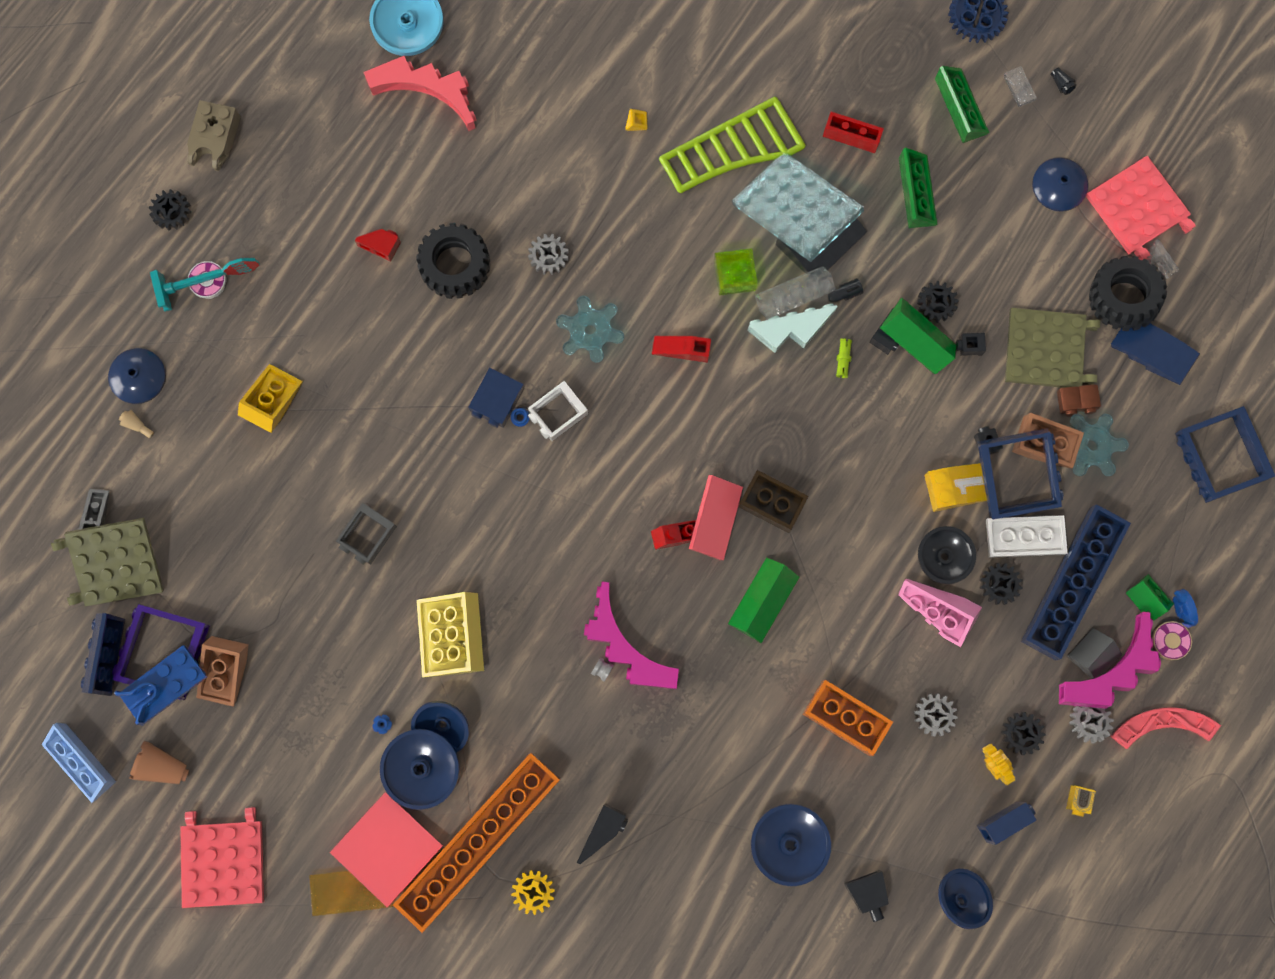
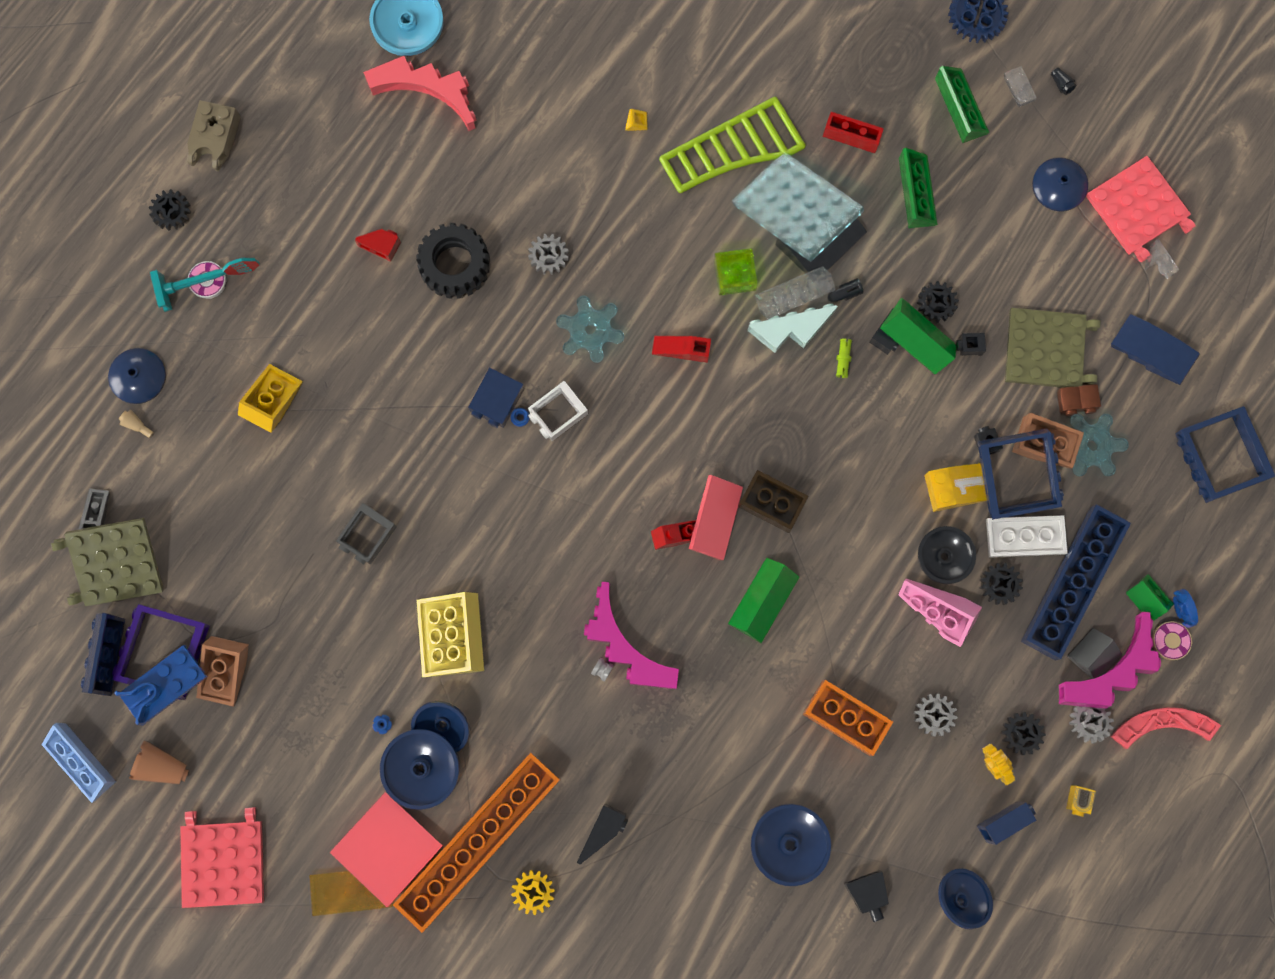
black tyre [1089,256,1167,331] -> none

